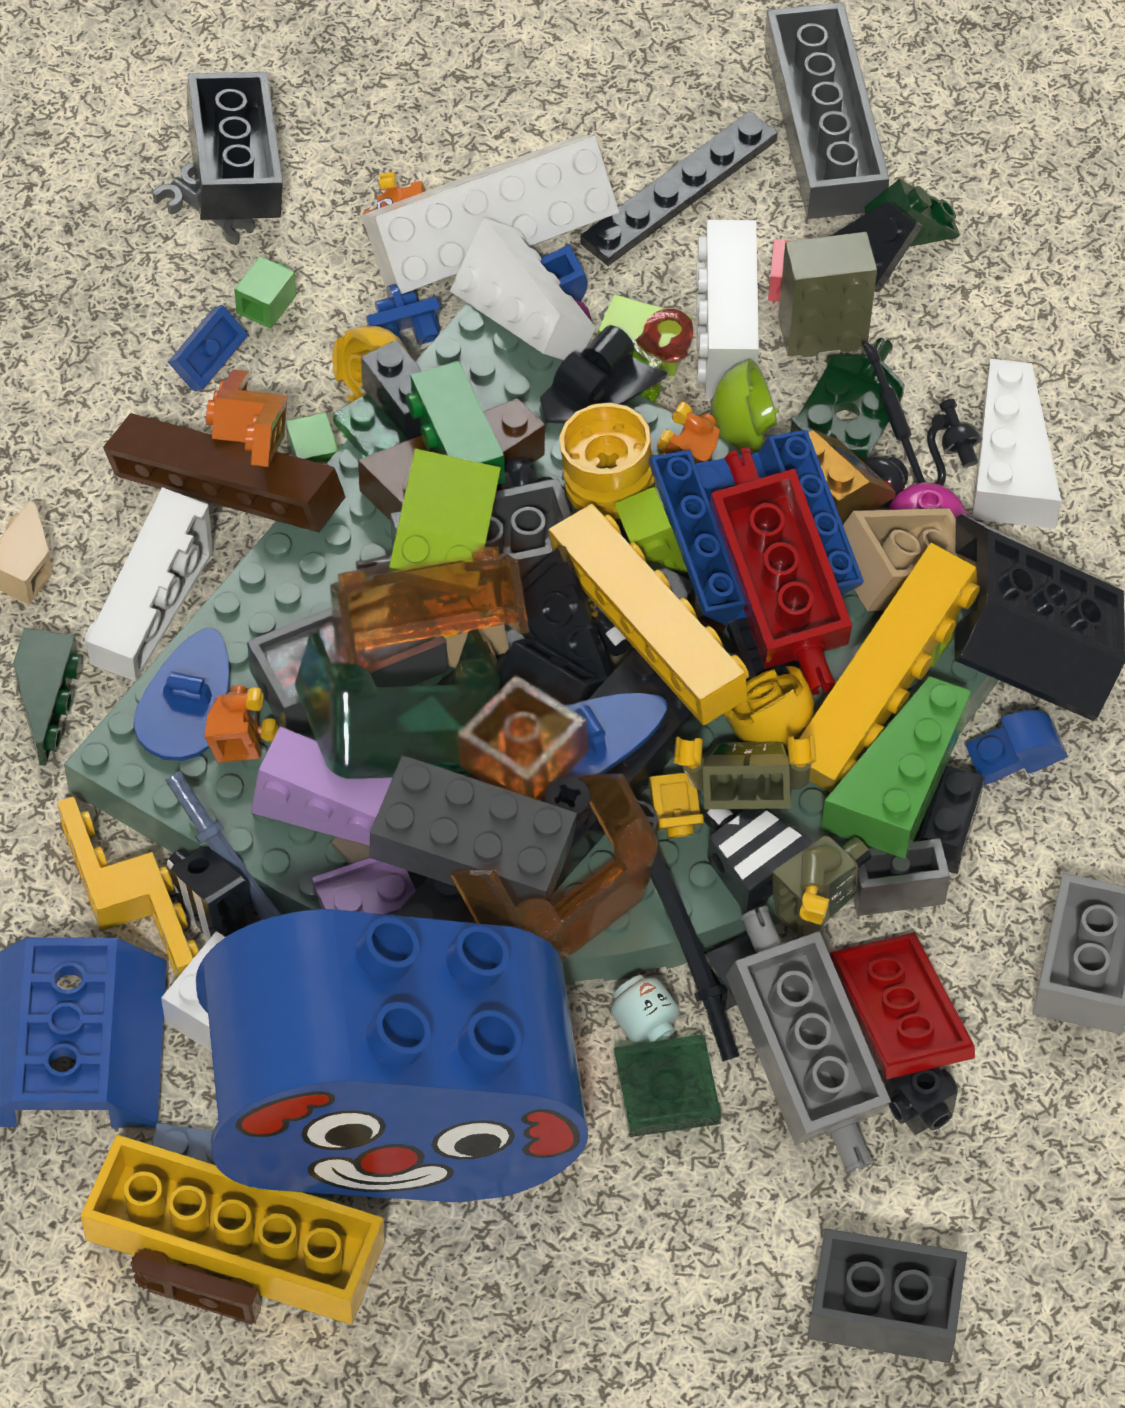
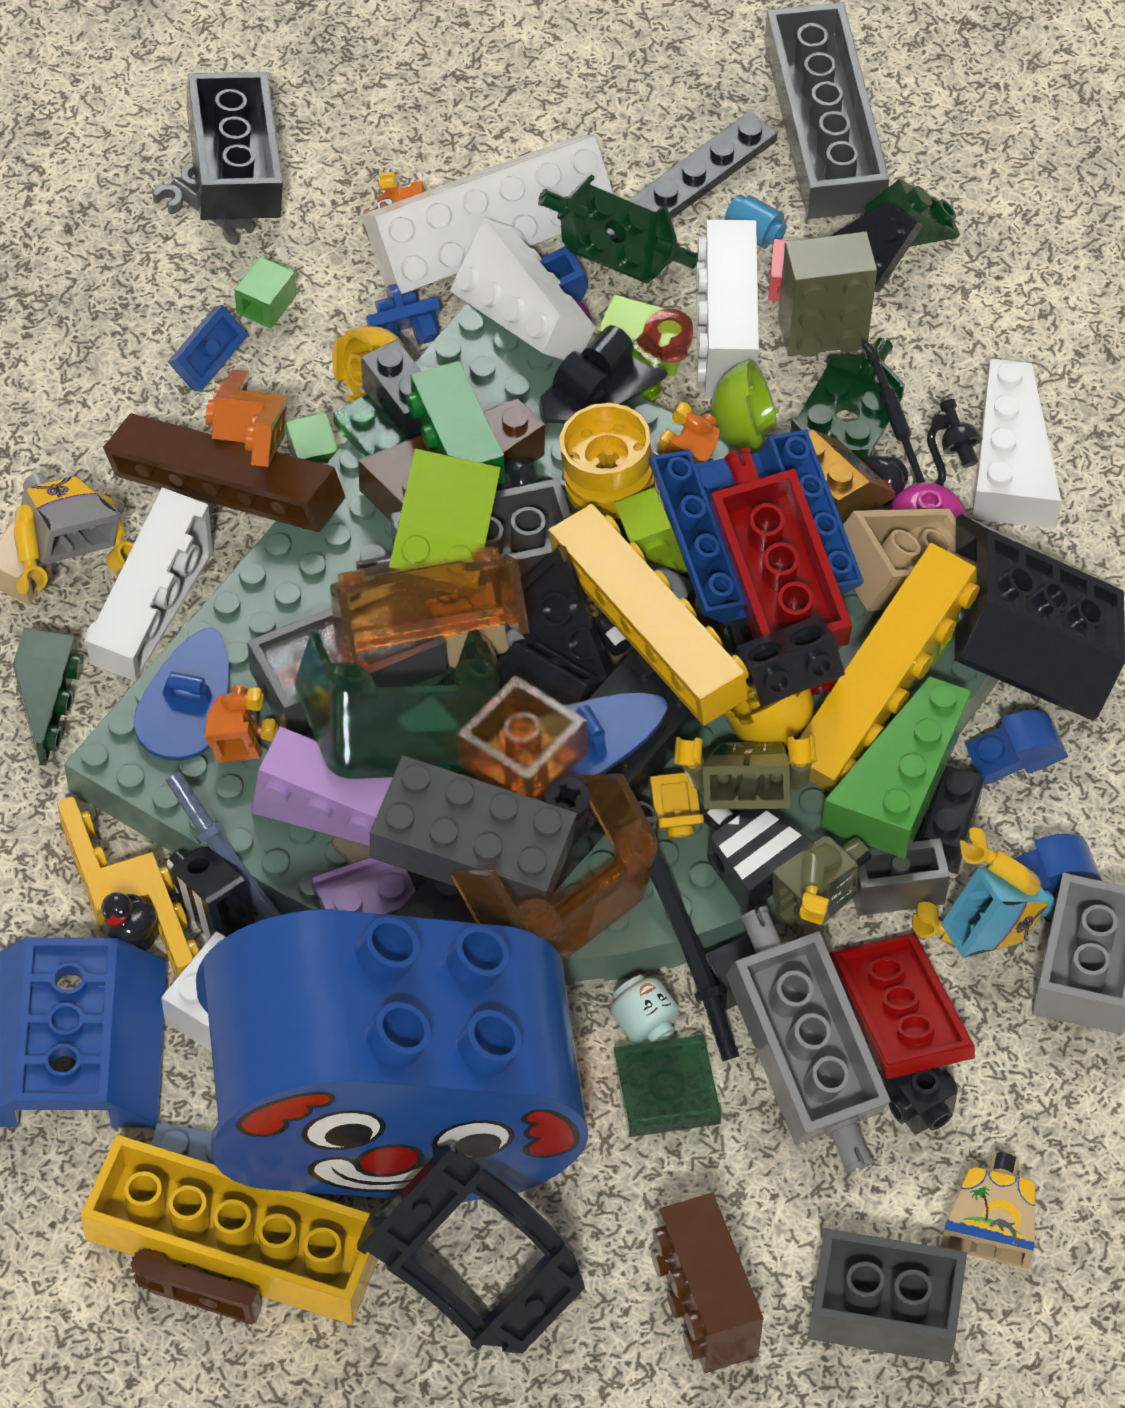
none -> torso [14,472,134,595]
none -> black animal [101,892,157,951]
none -> black wedge [357,1144,585,1354]
none -> dark green plate [538,175,698,284]
none -> reddish brown brick [651,1192,764,1374]
none -> dark azure brick [724,194,787,249]
none -> black brick [735,615,845,707]
none -> torso [913,827,1055,958]
none -> torso [940,1152,1035,1269]
none -> blue brick [1013,834,1102,894]

